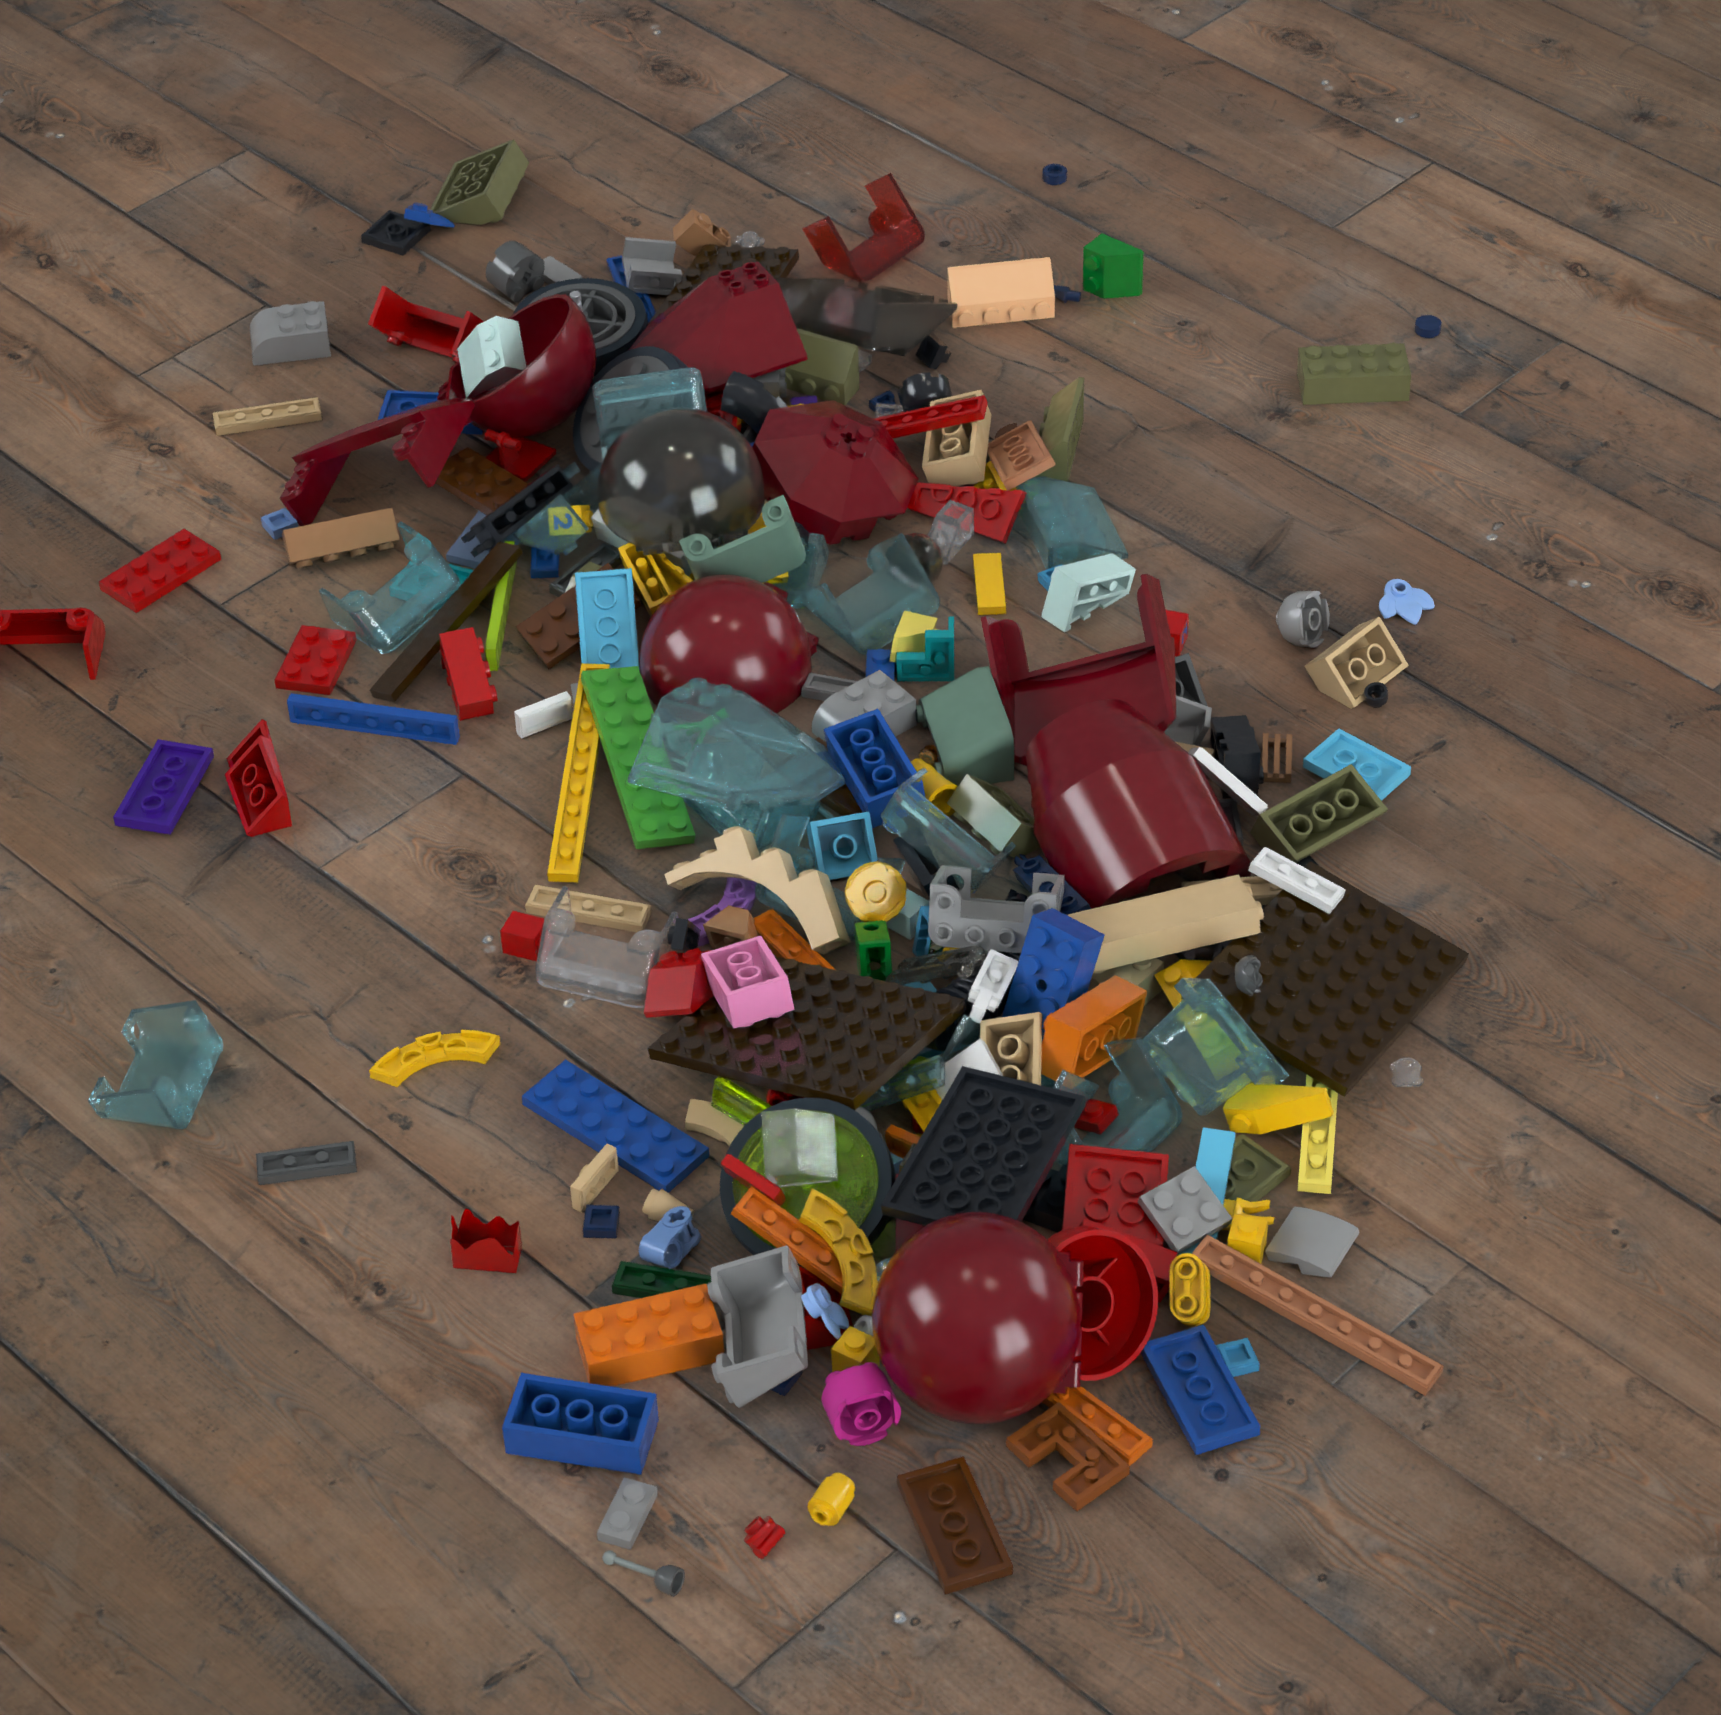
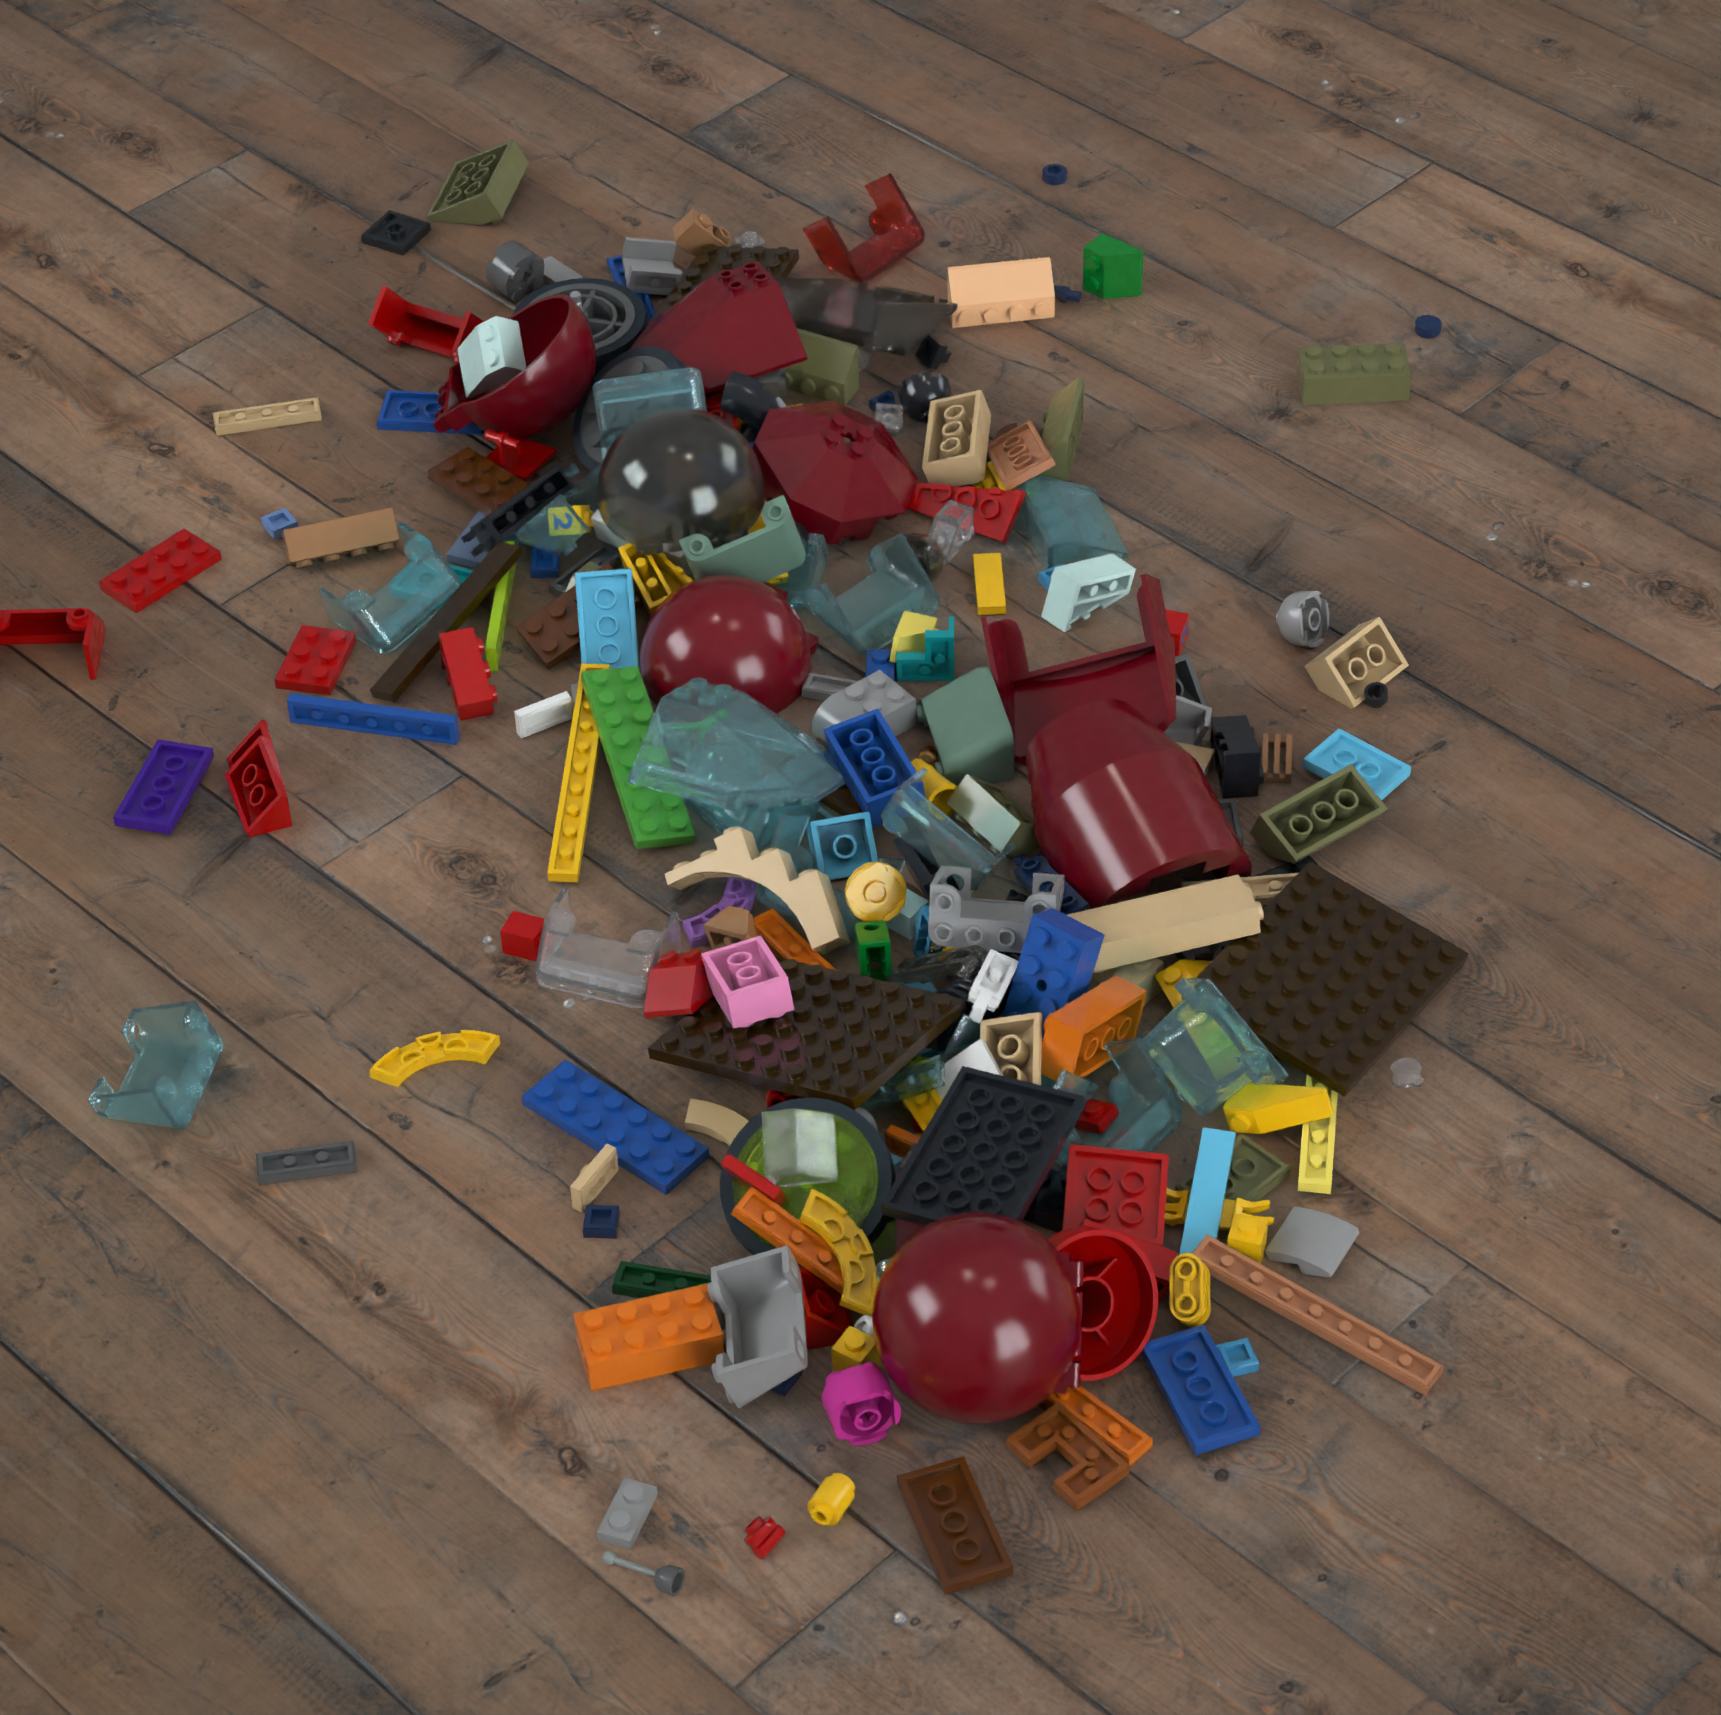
light grey brick [250,301,331,366] -> none
dark red windscreen [279,398,476,526] -> none
blue plate [404,203,455,228] -> none
red piece [450,1208,522,1273] -> none
blue brick [502,1373,659,1475] -> none
tan tile [525,885,652,934] -> none
medium blue piece [639,1206,701,1269] -> none
tan cone [642,1188,694,1222] -> none
black plate [668,918,701,953] -> none
clear neon green tile [711,1076,771,1126] -> none
dark purple tile [789,395,817,406] -> none
light blue plate [801,1283,849,1340] -> none
red tile [844,395,988,443] -> none
light grey plate [1138,1166,1233,1254] -> none
white tile [1188,747,1268,815] -> none
dark grey plate [1235,955,1263,995] -> none
white tile [1248,847,1346,914] -> none
light blue plate [1379,579,1435,625] -> none

